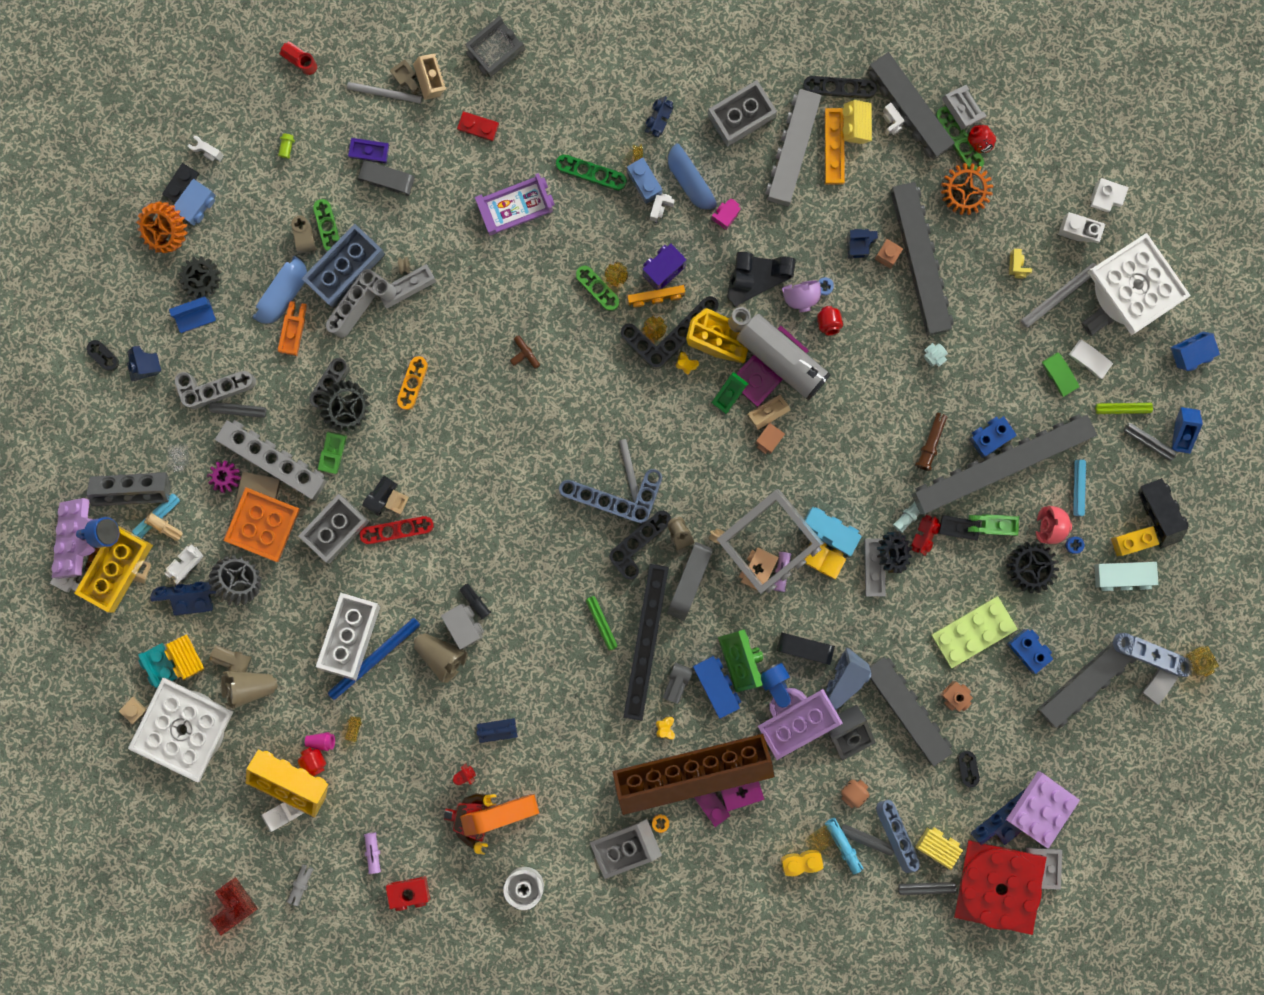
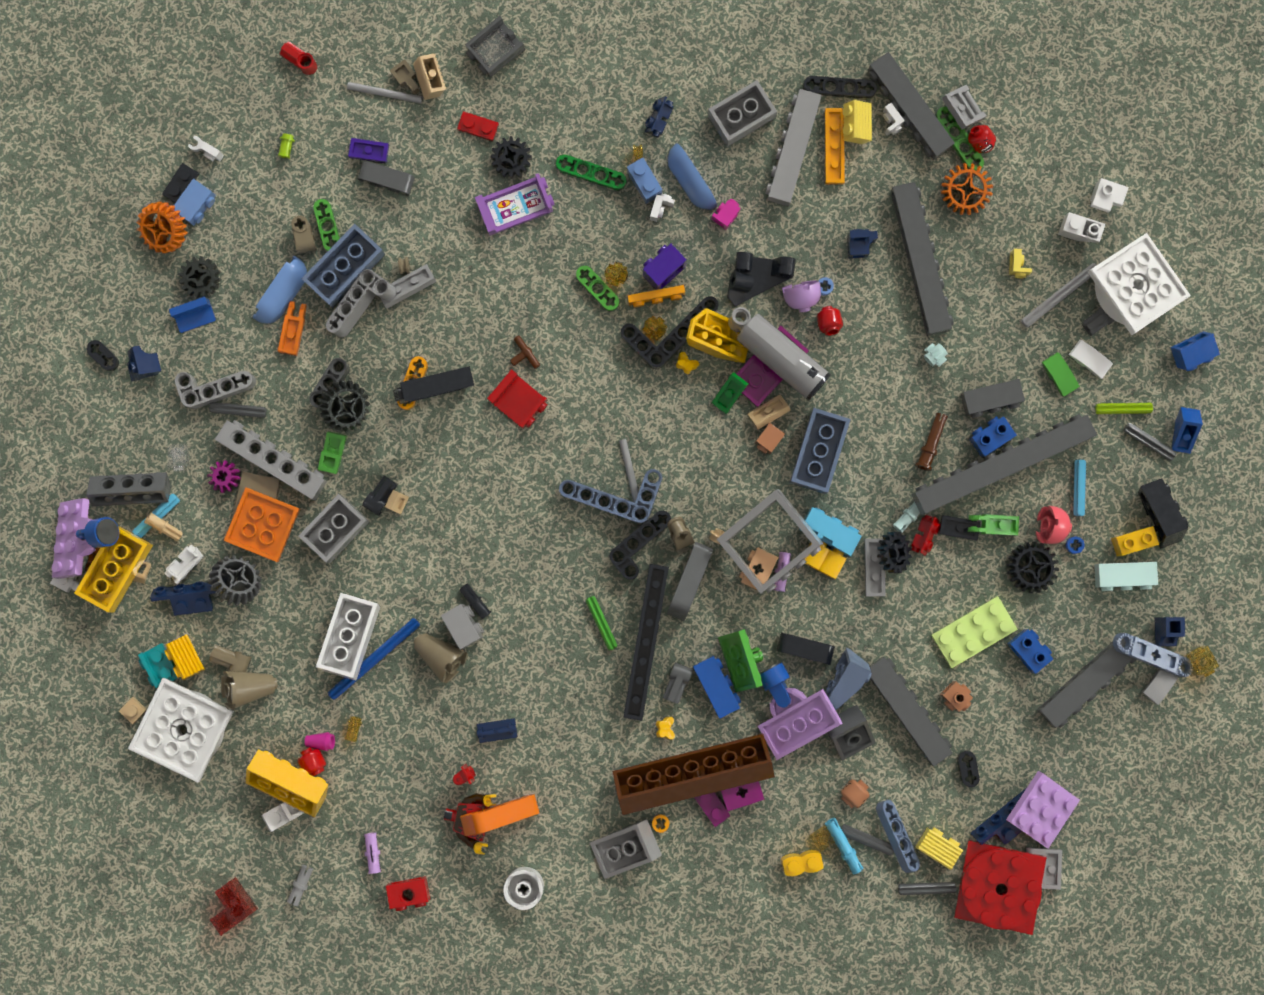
red beam [360,516,434,544] -> none
nougat brick [875,239,903,269] -> none
none -> black window [393,366,474,404]
none -> red panel [487,369,548,429]
none -> black gear [491,136,532,179]
none -> sand blue brick [789,408,851,494]
none -> dark grey brick [960,379,1025,418]
none -> dark blue brick [1154,617,1185,646]

